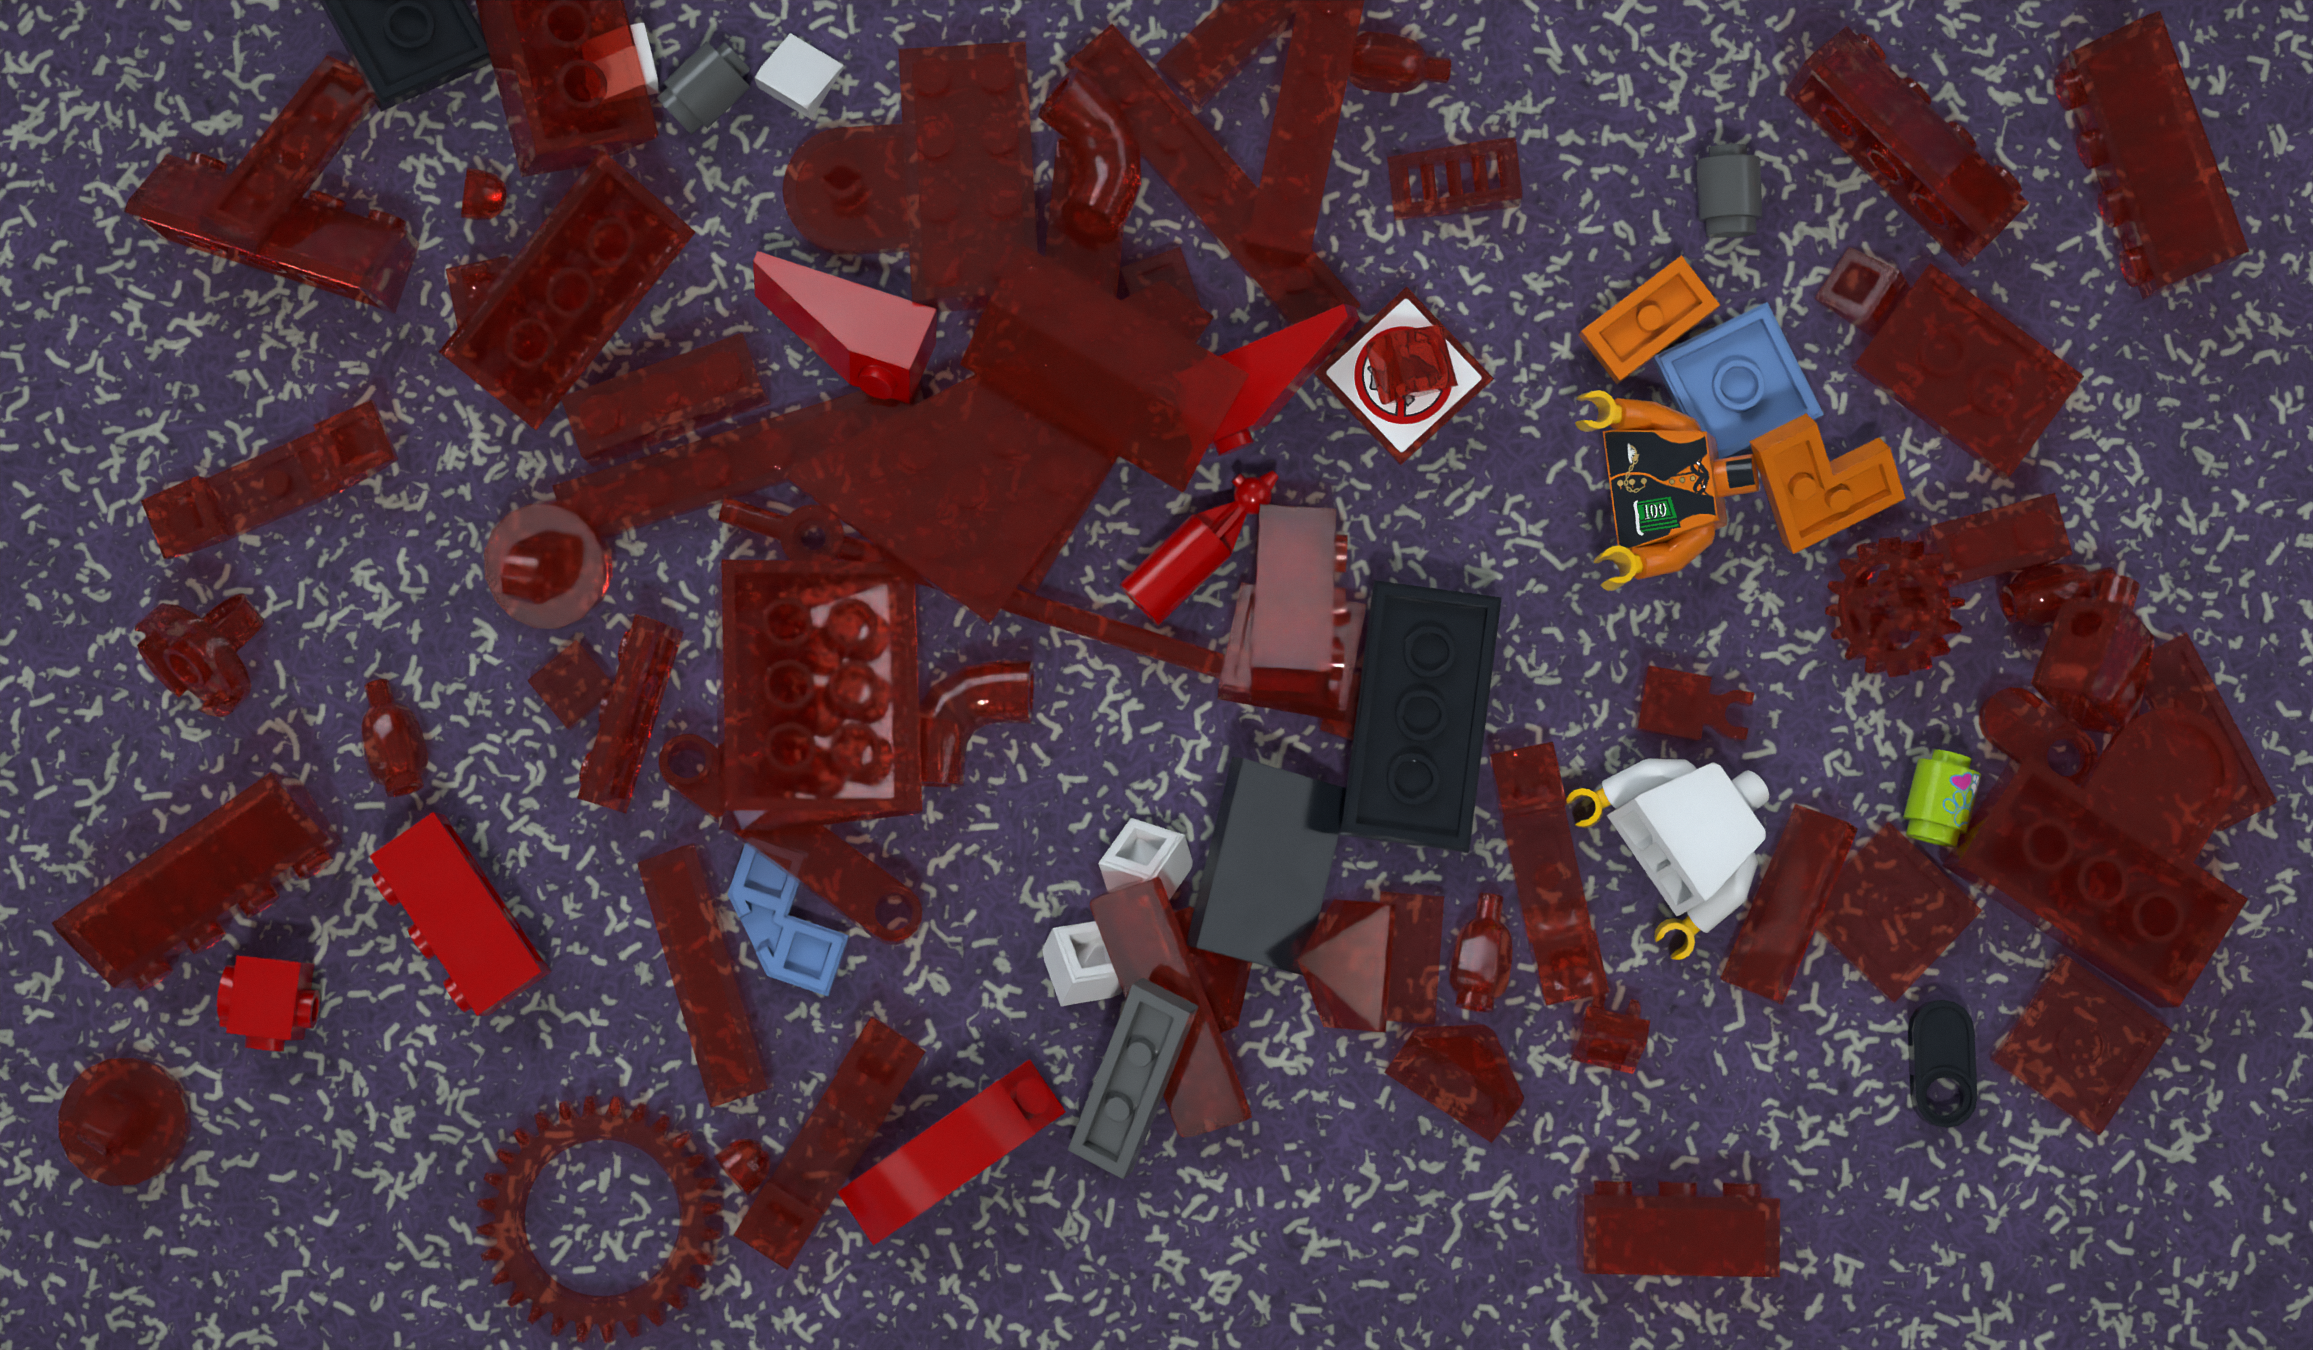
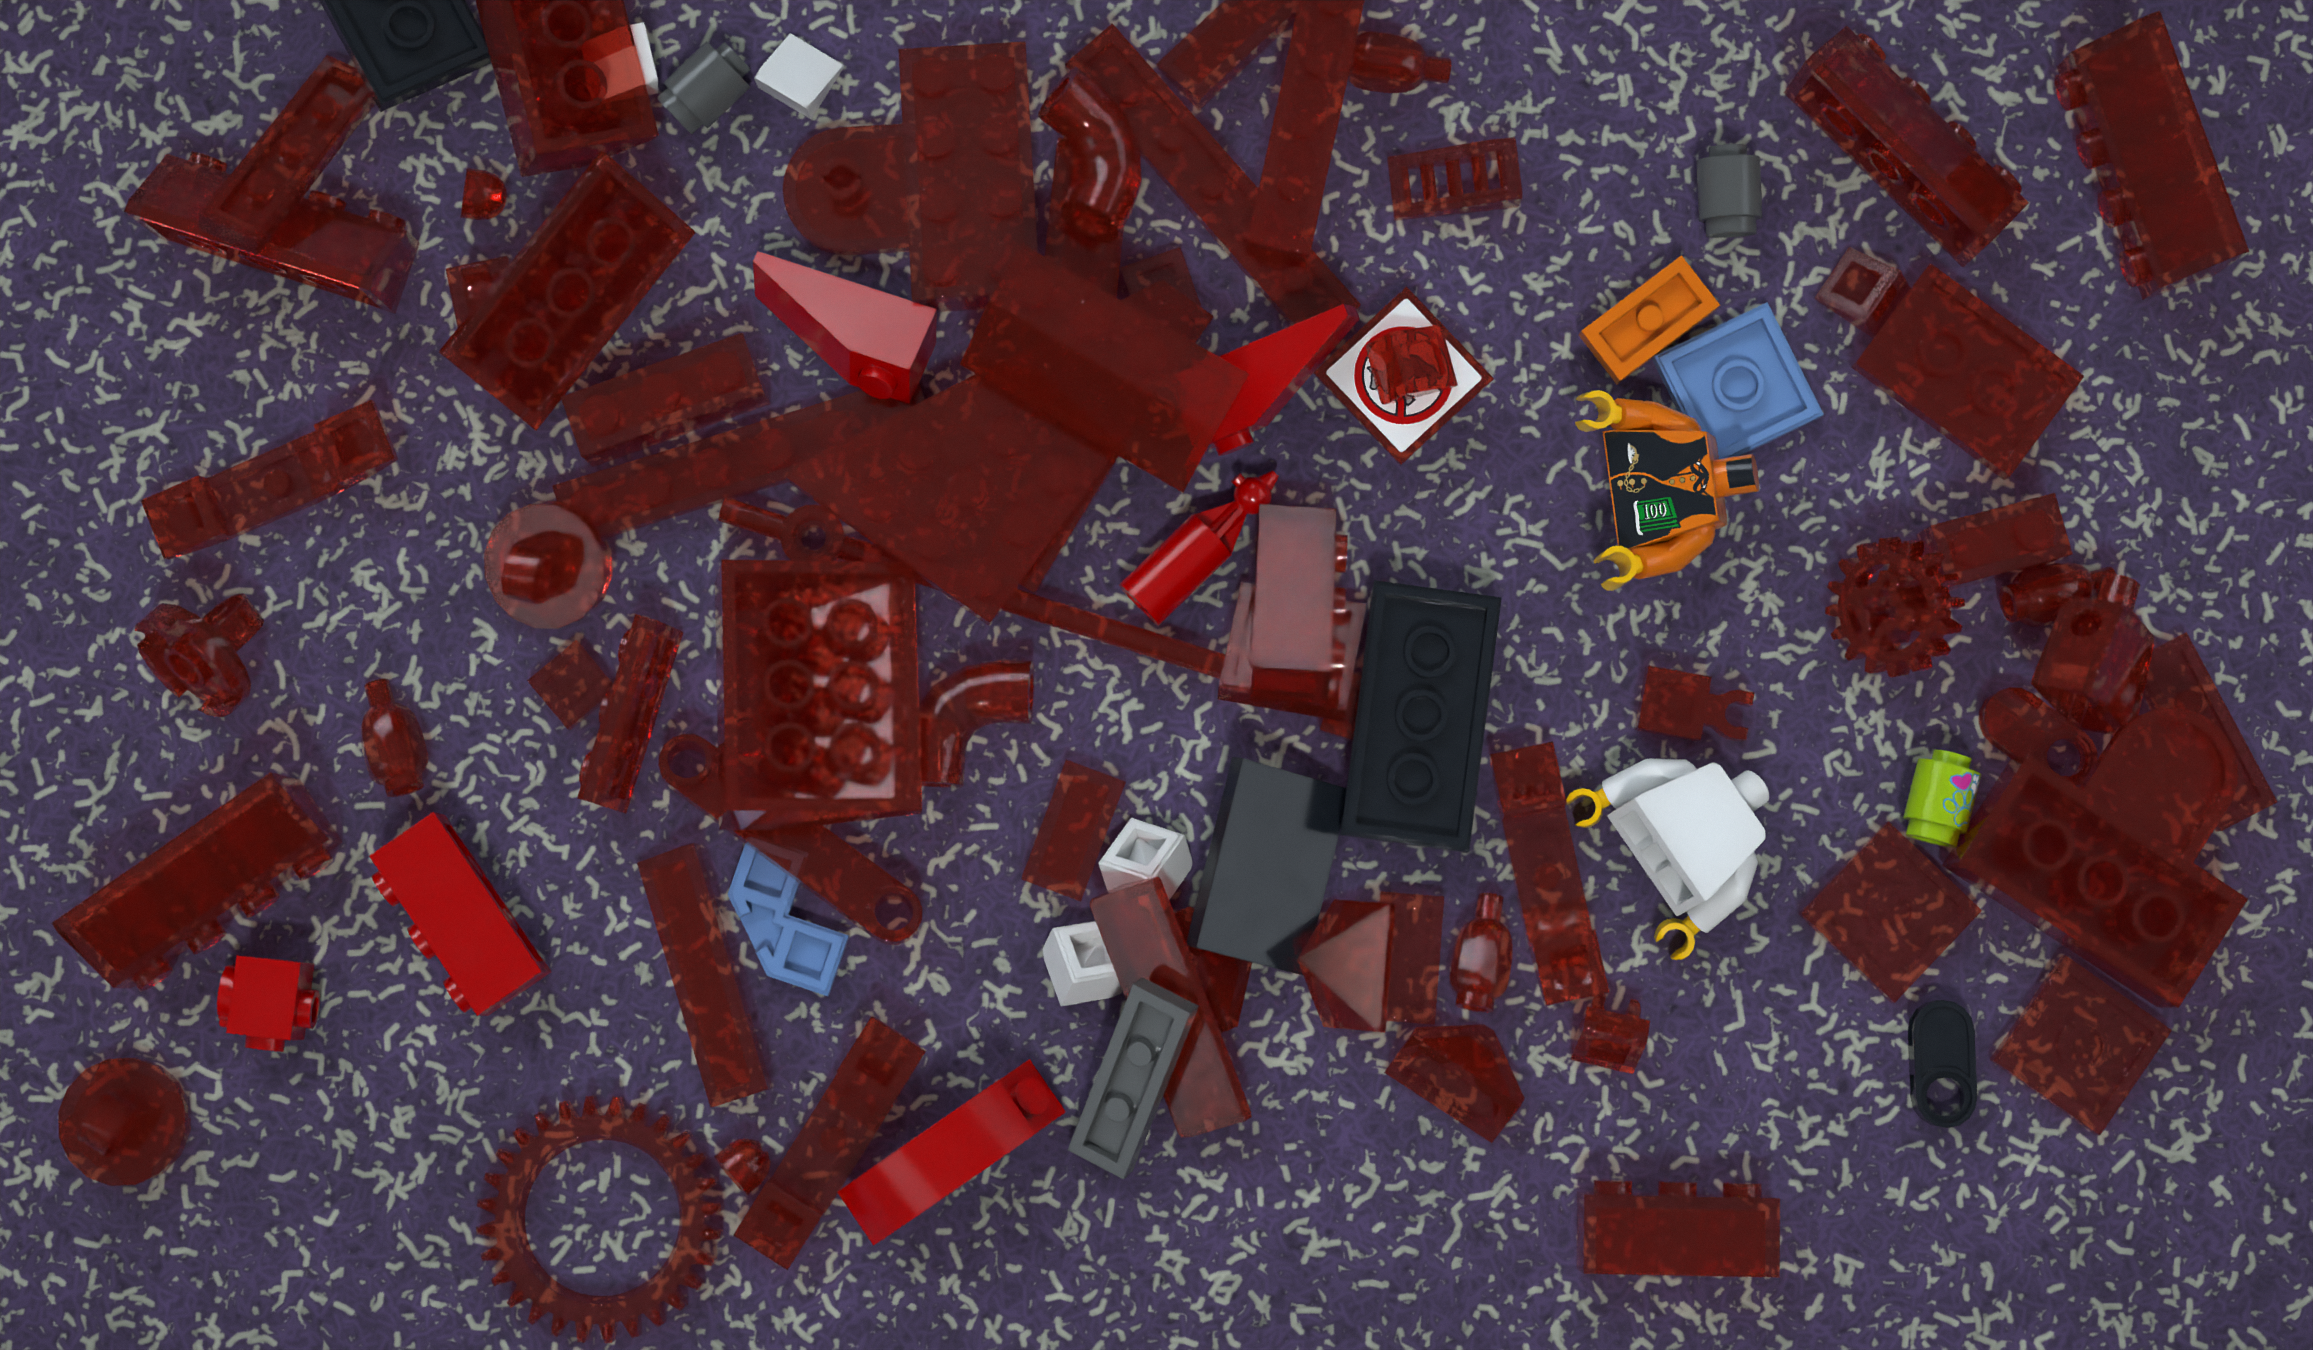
clear red tile [1720,804,1858,1005] -> none
orange plate [1749,414,1906,554] -> none
none -> clear red tile [1021,760,1126,902]

